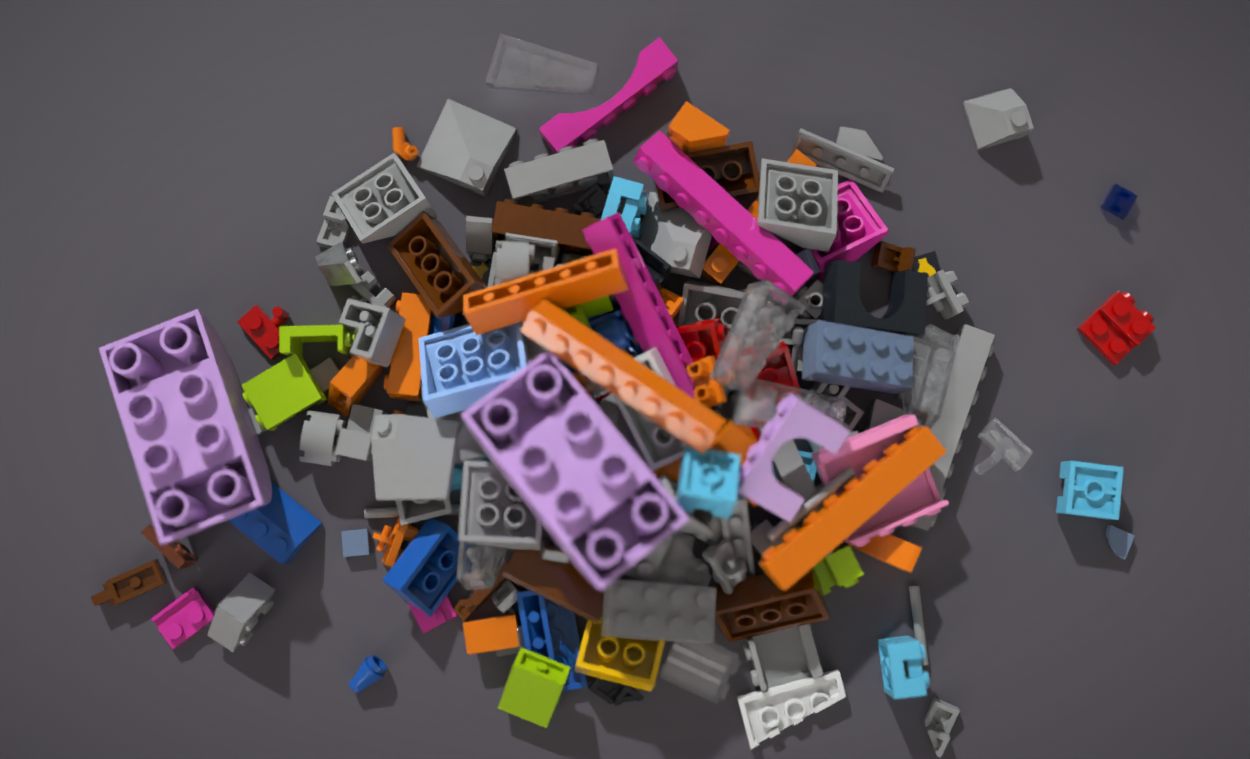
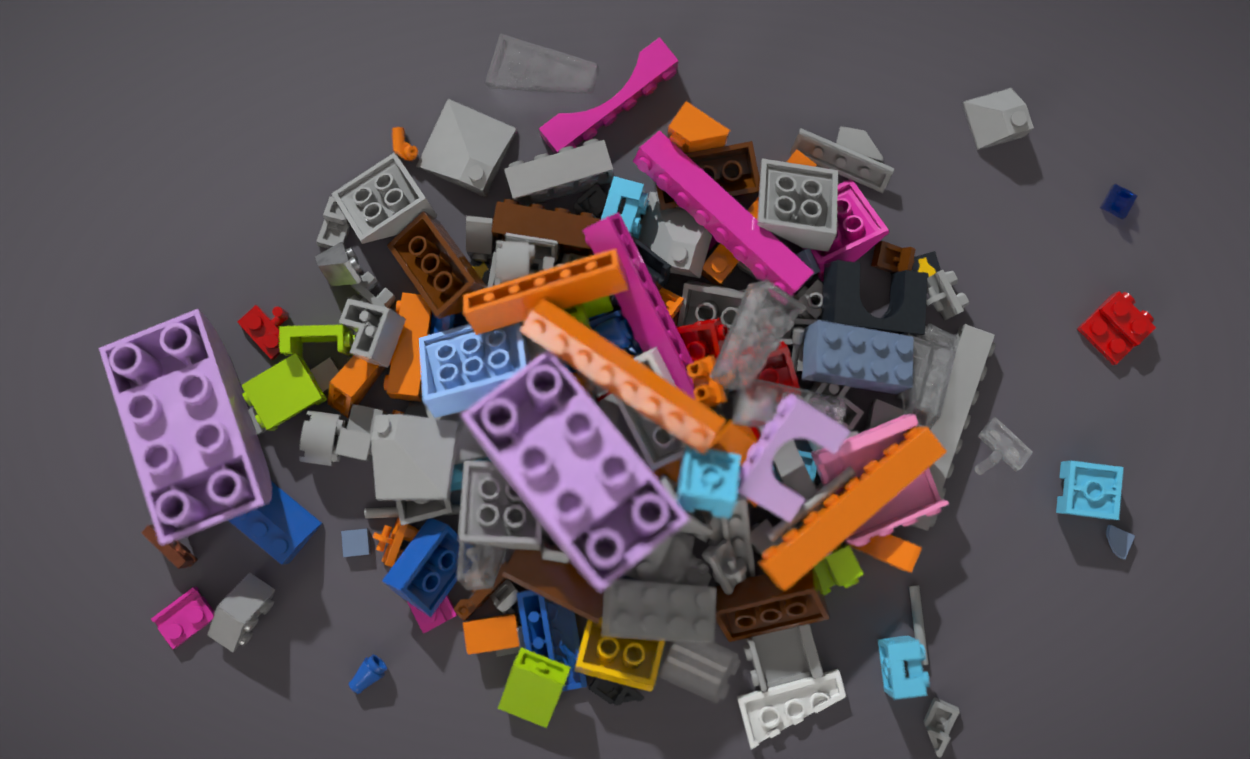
reddish brown hinge [91,559,168,606] -> none

